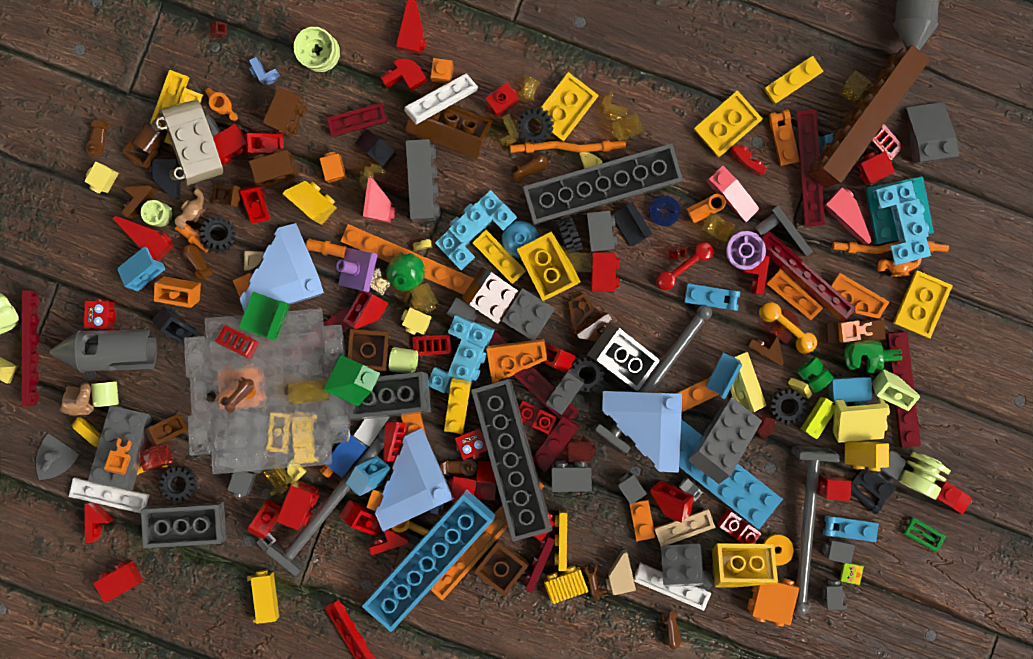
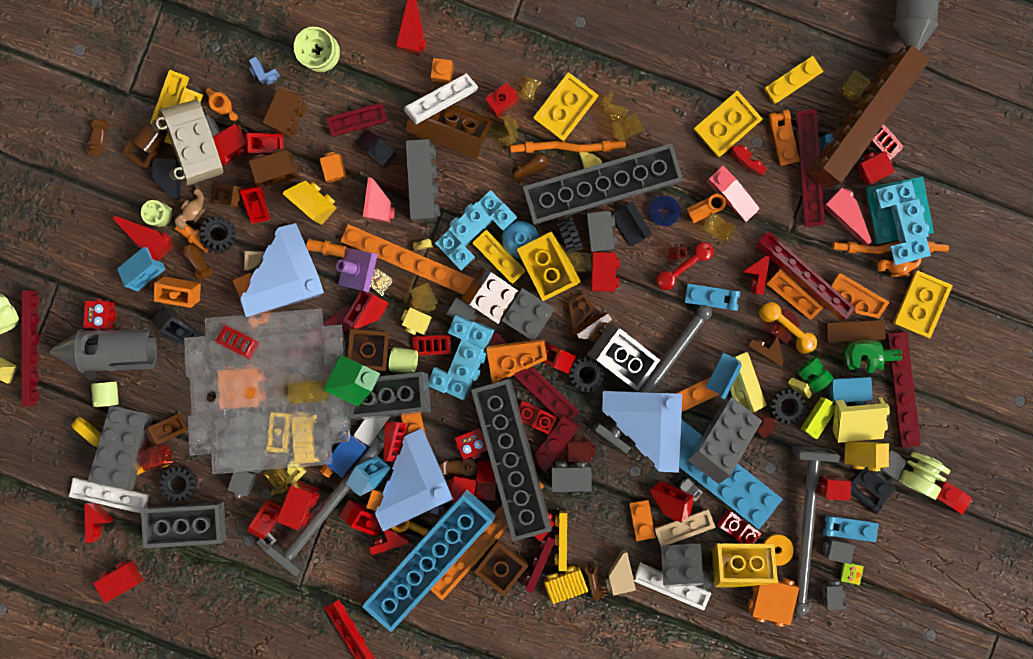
dark grey shield [36,433,80,480] -> none
medium nougat hair [60,382,94,416] -> none
light yellow brick [85,162,119,194] -> none
orange plate [104,438,132,475] -> none
reddish brown slope [122,185,158,219] -> none
clear red piece [211,21,227,39] -> none
reddish brown piece [220,377,254,413] -> none
green bracket [239,292,290,342] -> none
yellow brick [247,570,279,624] -> none
clear yellow bracket [359,164,386,192] -> none
red brick [381,59,427,92] -> none
green cylinder [386,253,425,292] -> none
yellow plate [444,378,471,434] -> none
black tyre [517,107,554,144] -> none
dark grey brick [545,369,585,415] -> none
dark grey brick [616,473,647,504] -> none
reddish brown piece [661,611,681,650] -> none
lavender cylinder [726,231,766,270] -> none
dark grey piece [755,205,813,256] -> none
plate [838,321,873,342] -> none
yellowish green slope [872,369,920,411] -> none
green tile [902,516,946,552] -> none
dark grey slope [905,102,959,165] -> none

